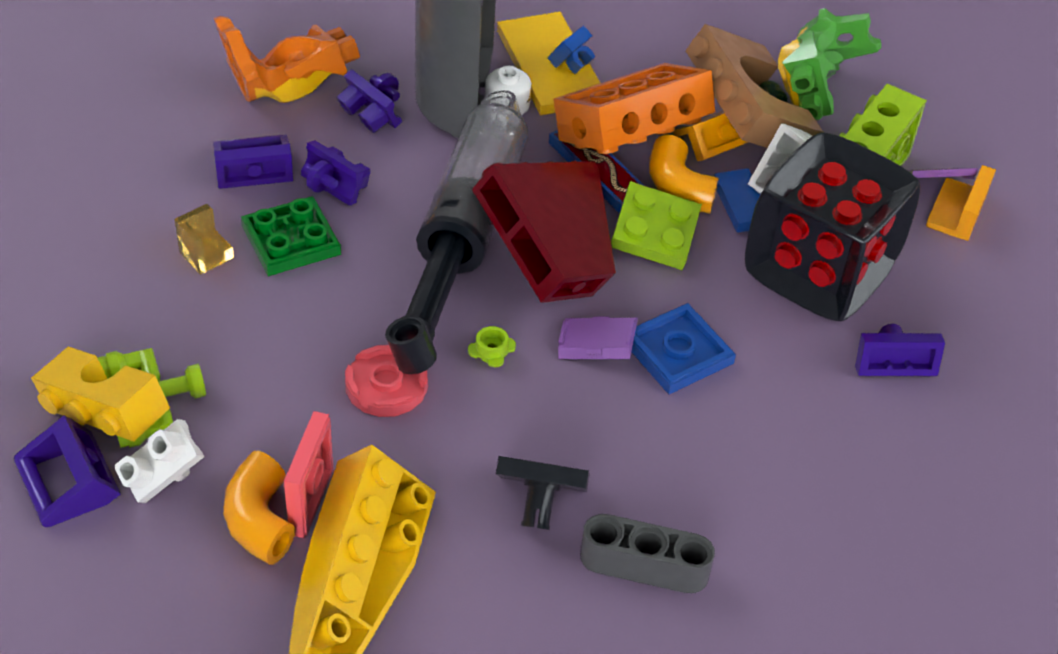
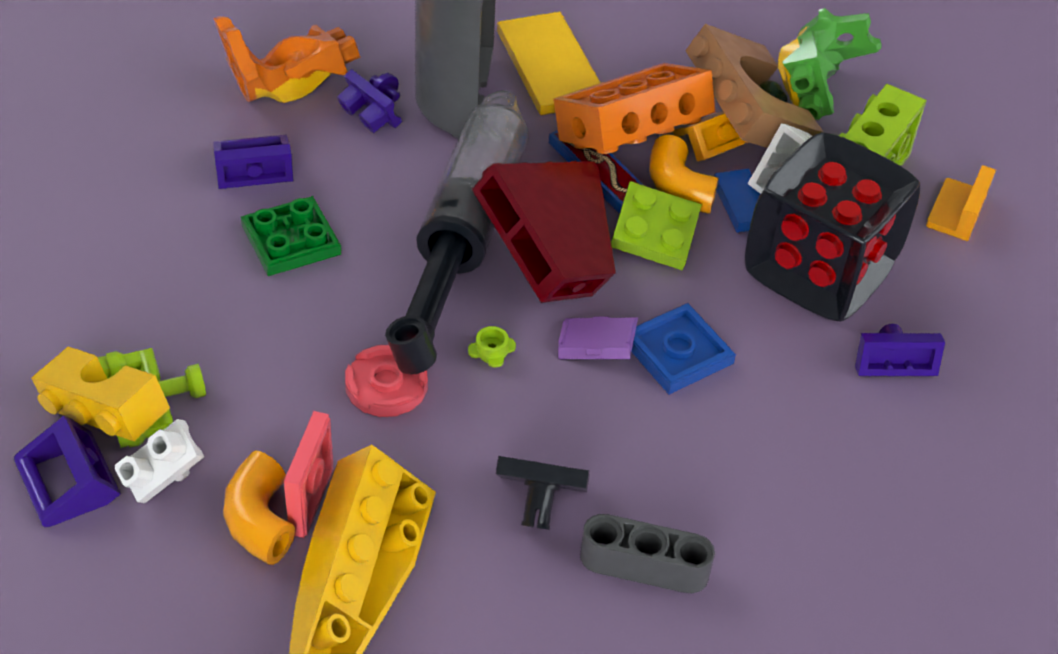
clear yellow panel [174,204,234,275] -> none
dark purple hips [300,140,371,206] -> none
white head [485,66,532,120] -> none
blue tile [547,25,595,74] -> none
medium lavender piece [907,168,978,179] -> none

